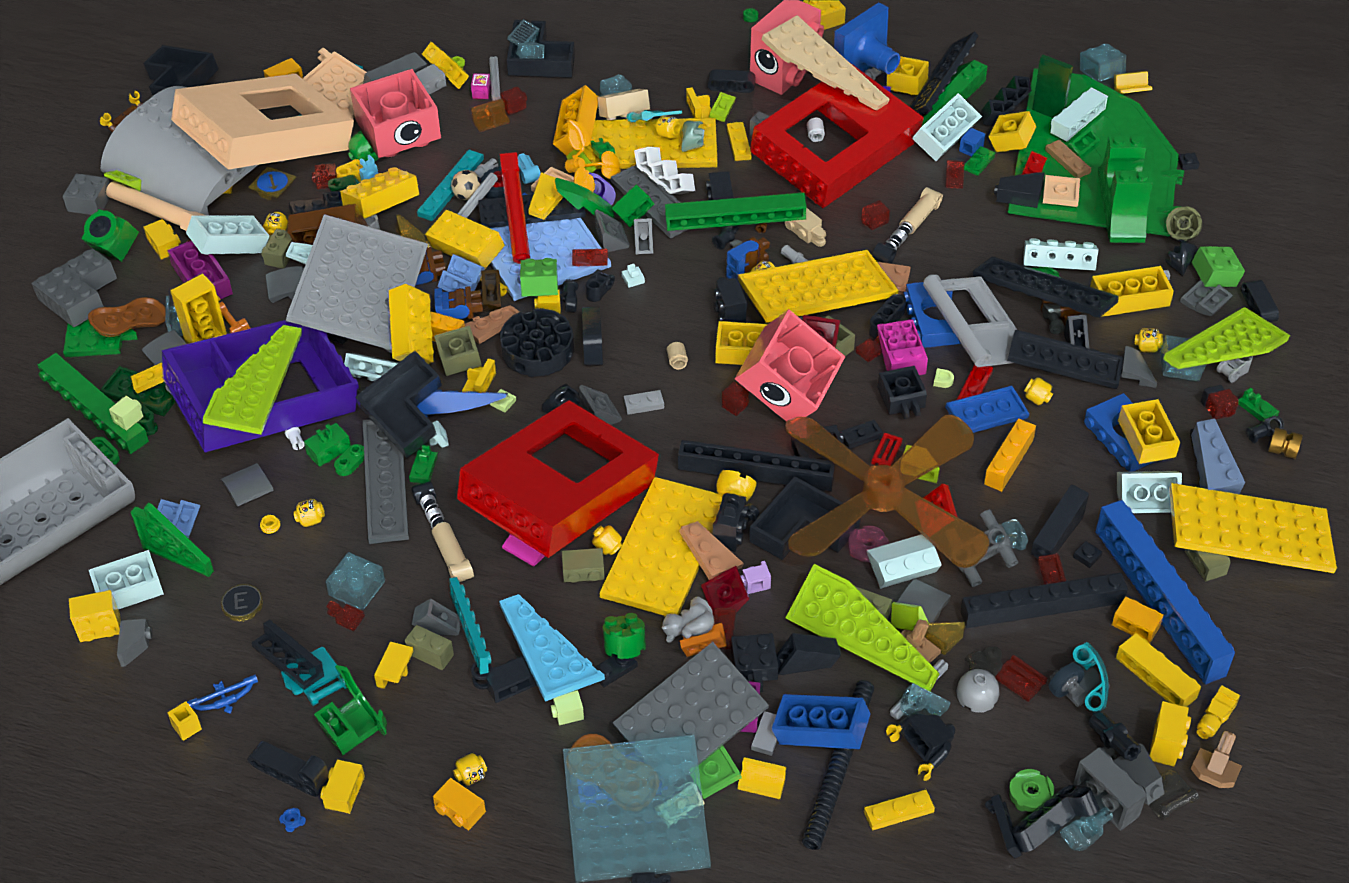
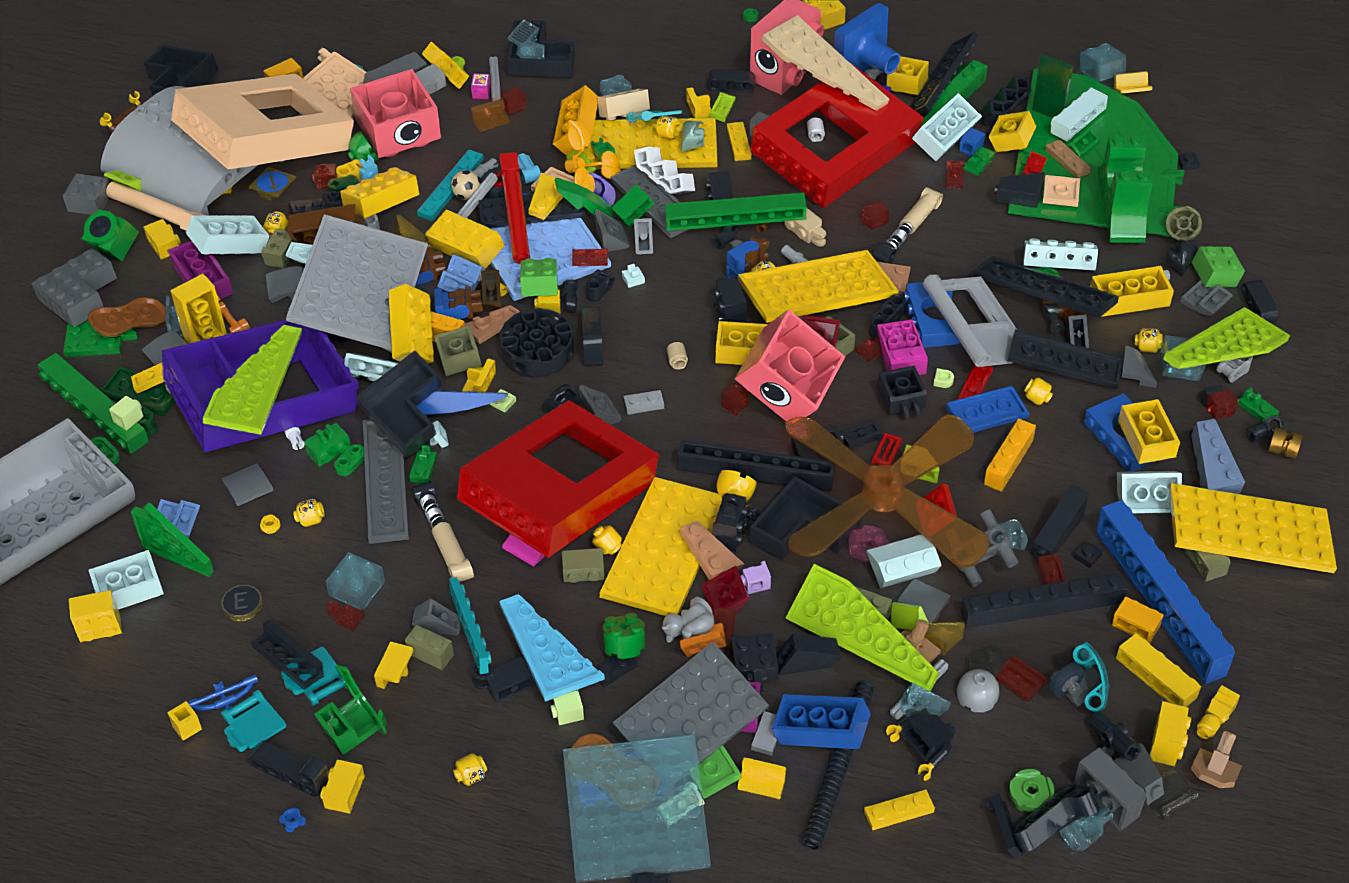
dark grey slope [117,619,153,667] -> none
light orange brick [433,778,486,831] -> none
none -> teal piece [221,690,286,752]

